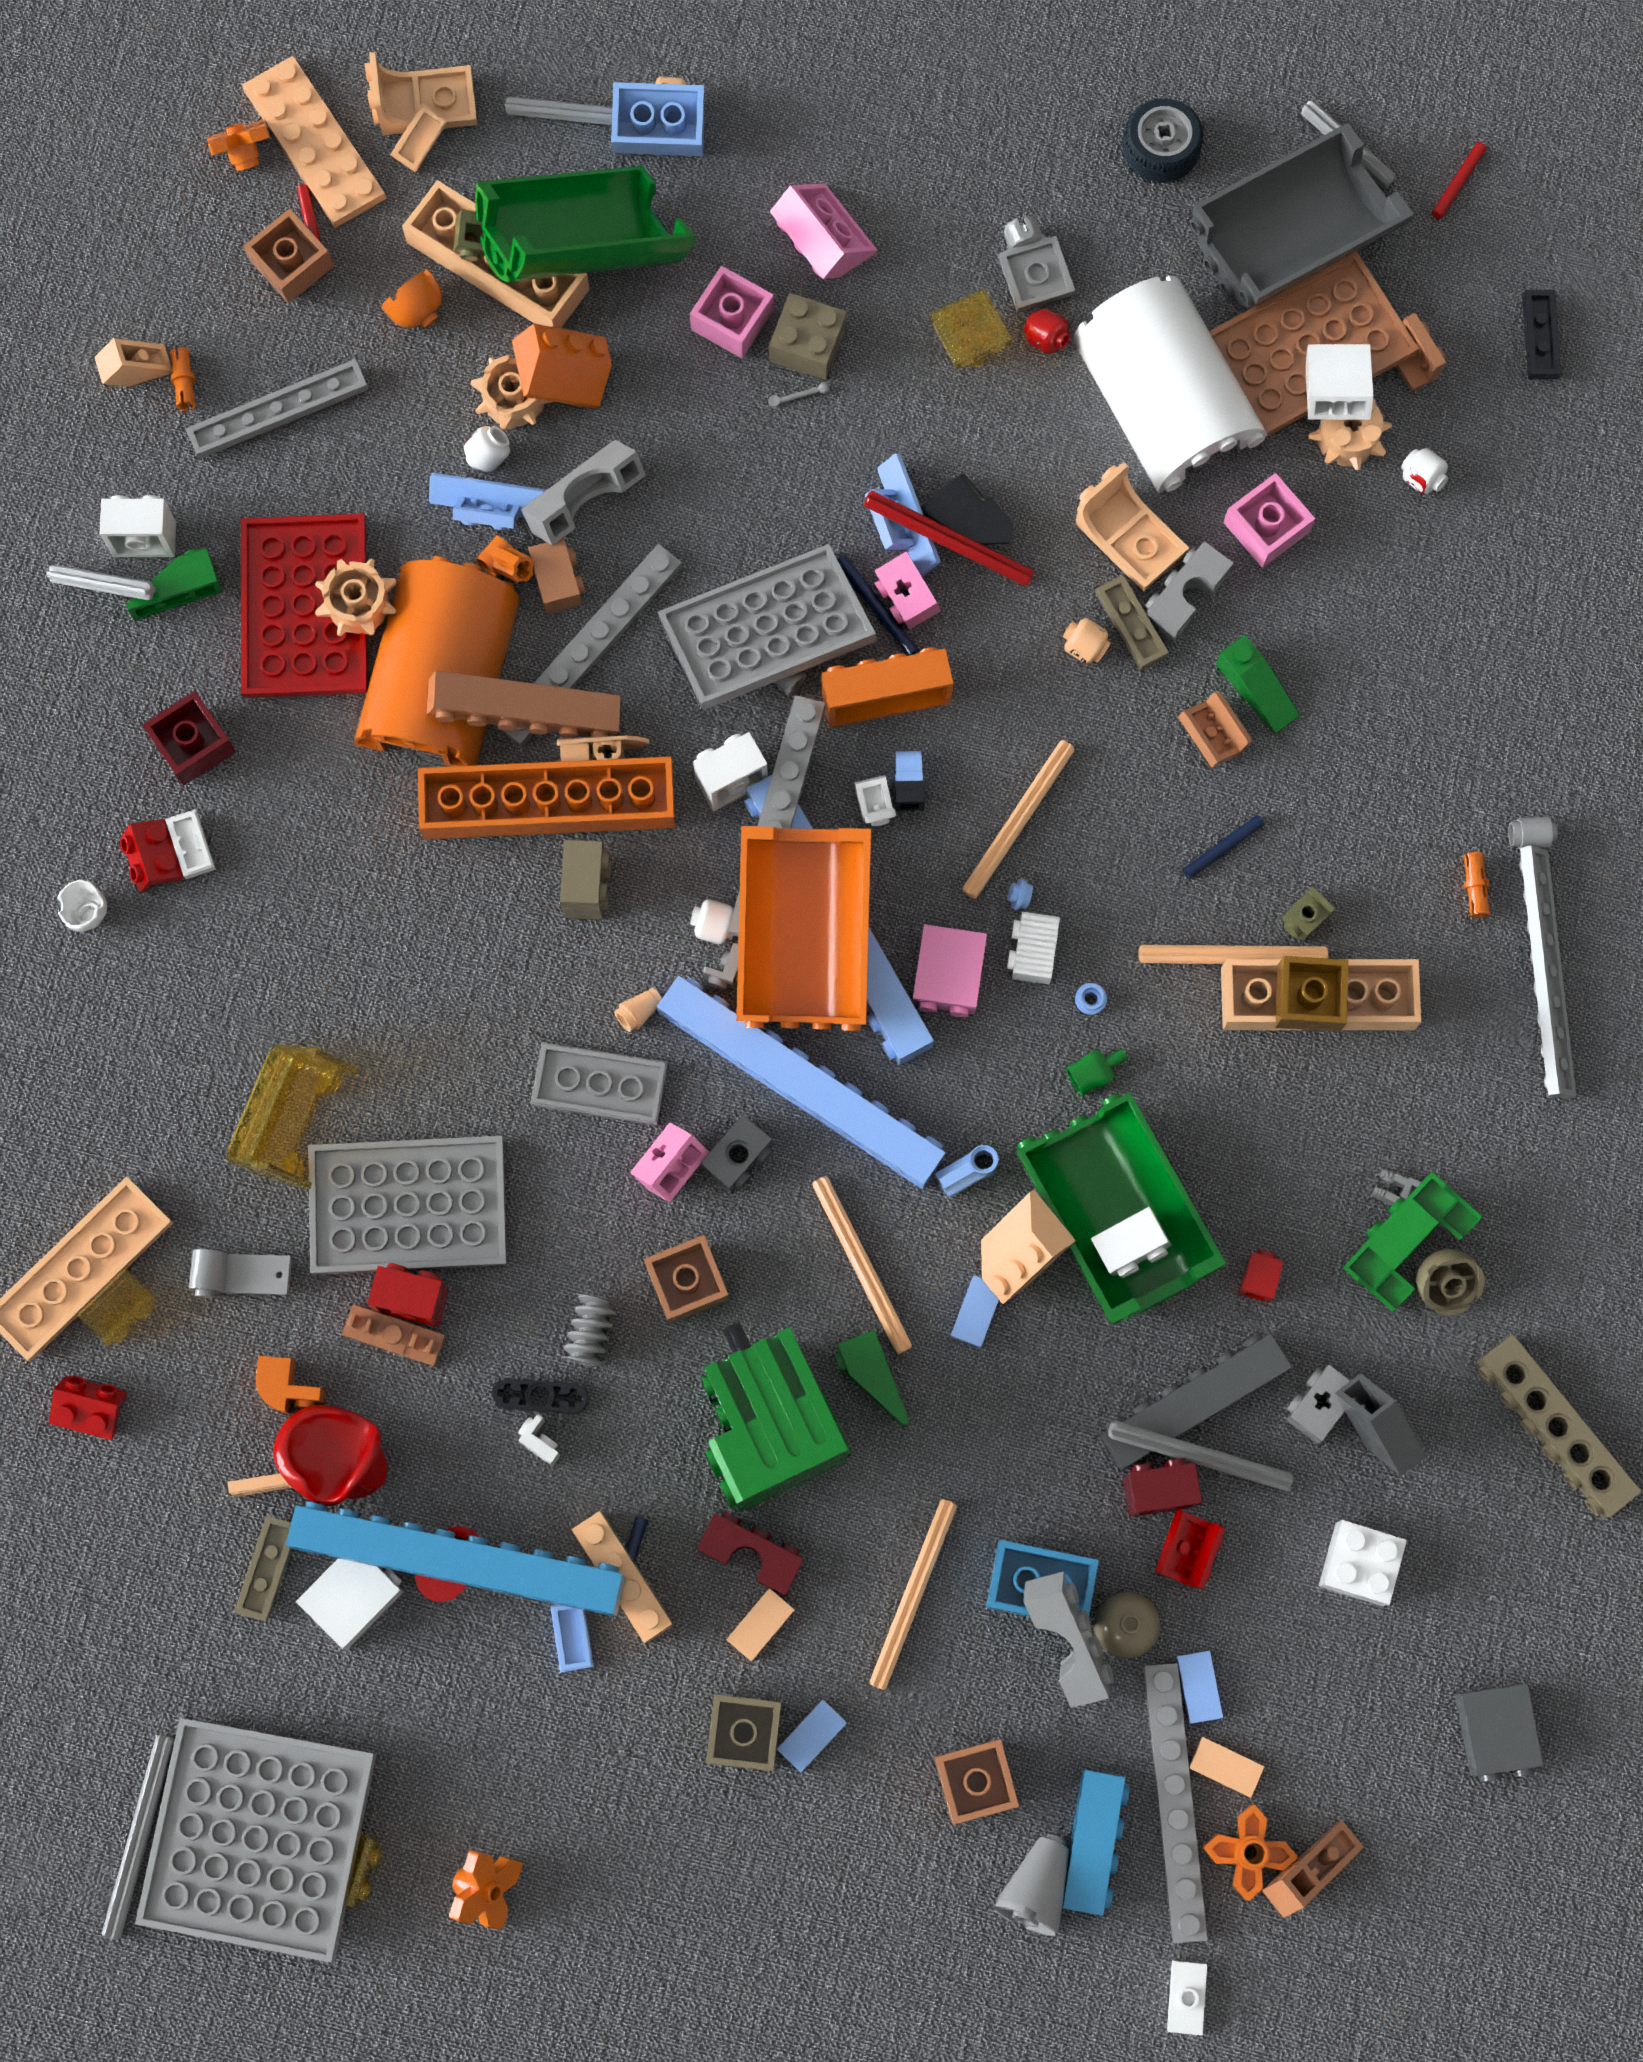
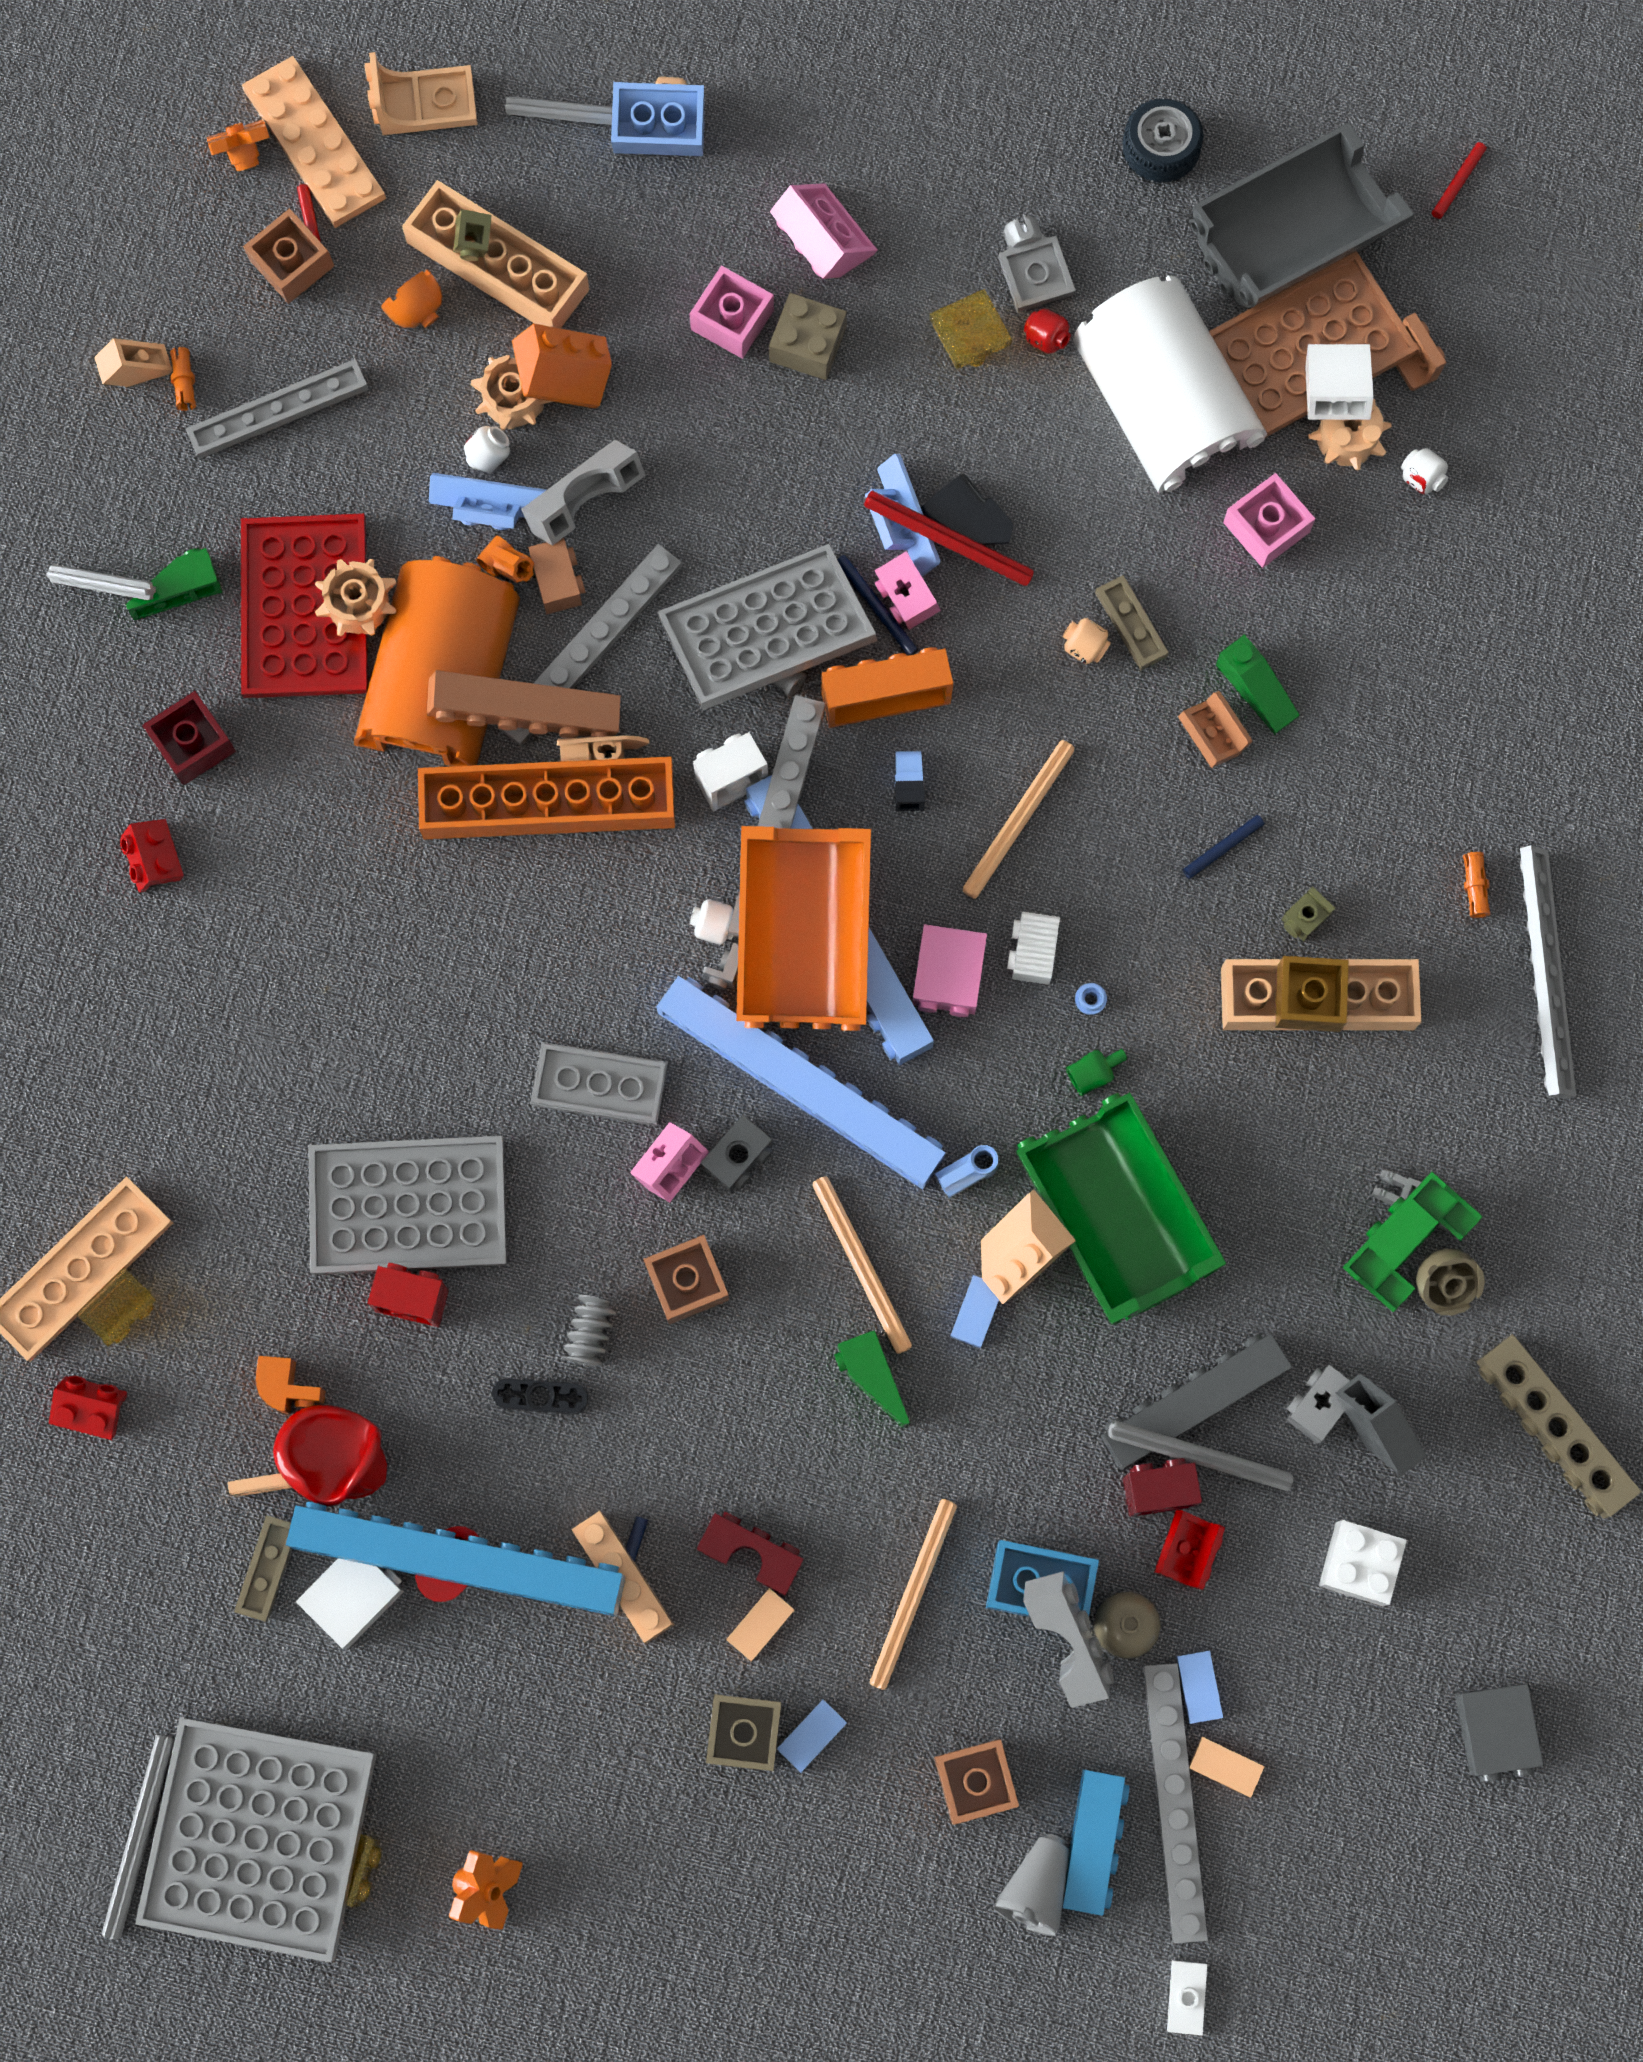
white hair [58,879,107,932] -> none
white brick [99,495,176,557] -> none
white plate [165,809,216,879] -> none
light grey door [189,1249,292,1299] -> none
clear yellow windscreen [226,1044,359,1189] -> none
nougat plate [342,1304,446,1367] -> none
light nougat tile [390,103,448,173] -> none
green cylinder [475,166,695,282] -> none
white bracket [518,1414,560,1466] -> none
light blue tile [550,1604,594,1673] -> none
dark tan brick [560,840,612,920] -> none
light nougat cone [615,988,662,1032] -> none
green piece [701,1322,852,1512] -> none
light grey hinge [768,382,830,409] -> none
white bracket [854,775,896,826] -> none
light blue plate [1007,878,1033,910] -> none
light nougat bracket [1075,462,1189,592] -> none
white brick [1091,1207,1172,1278] -> none
light nougat axle [1138,945,1329,964] -> none
light grey arch [1145,541,1234,642] -> none
orange plant [1203,1805,1297,1901] -> none
red brick [1238,1250,1284,1303] -> none
nougat slope [1262,1820,1364,1918] -> none
light grey axle [1301,100,1396,189] -> none
light grey brick [1508,816,1558,850] -> none
black plate [1522,290,1561,379] -> none

